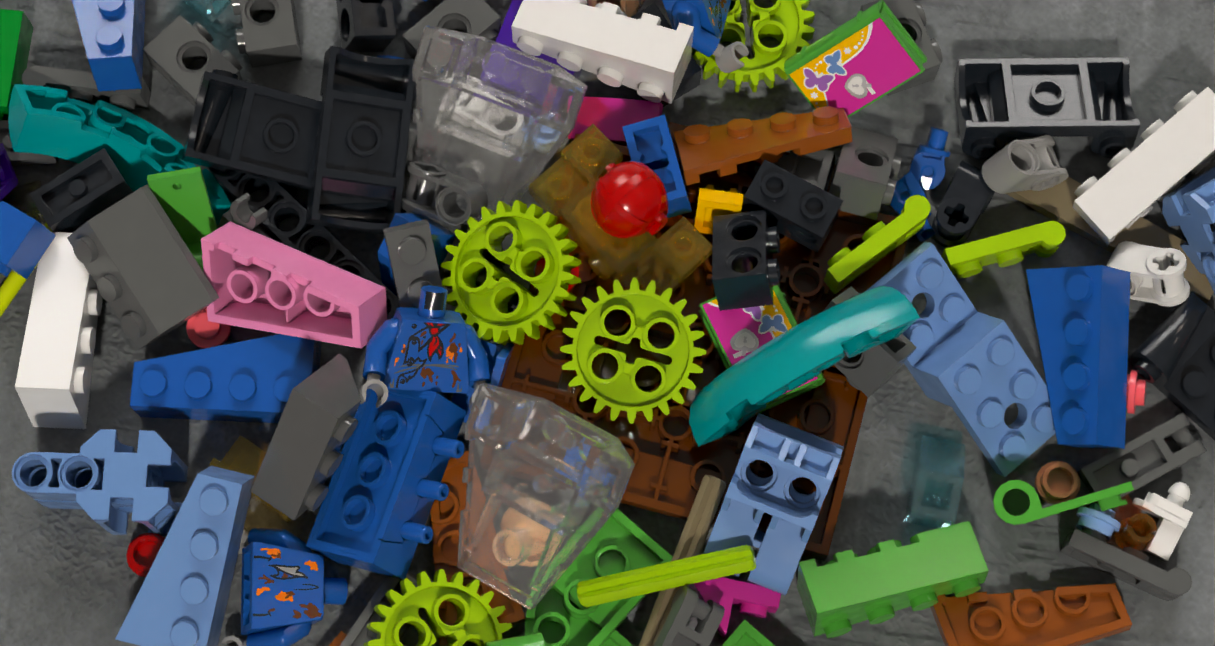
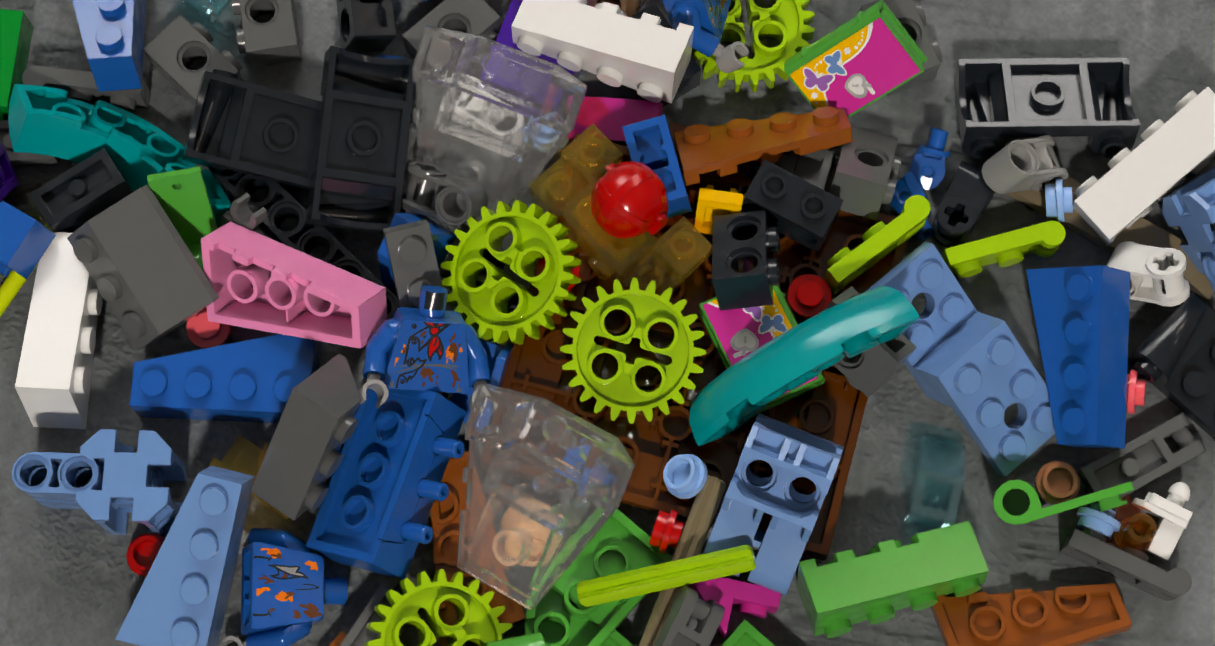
none -> red plate [649,509,684,554]
none -> light blue plate [663,454,708,499]
none -> red plate [787,274,832,319]
none -> light blue plate [1045,179,1073,222]

